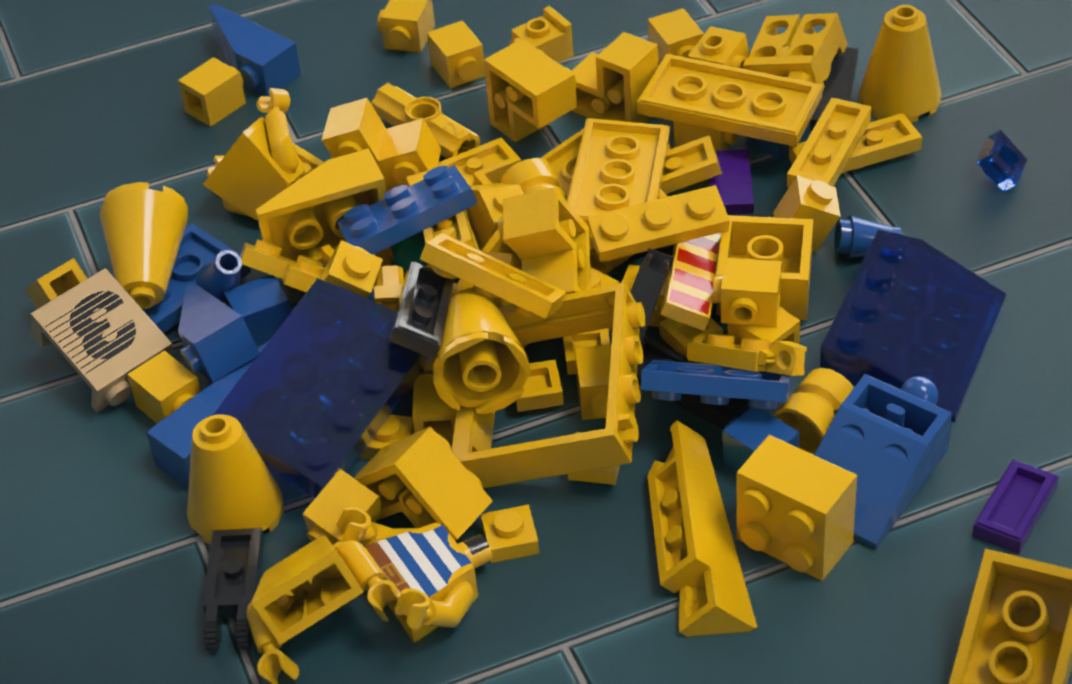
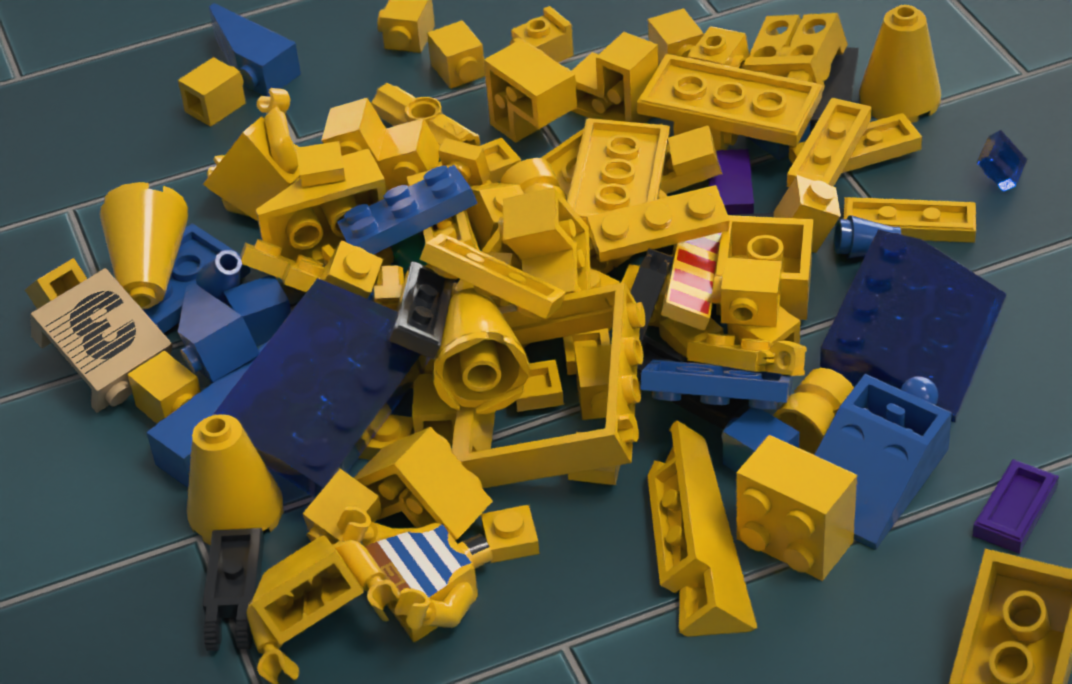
none -> yellow tile [296,141,346,187]
none -> yellow plate [438,138,490,185]
none -> yellow tile [668,125,718,176]
none -> yellow tile [844,197,976,243]

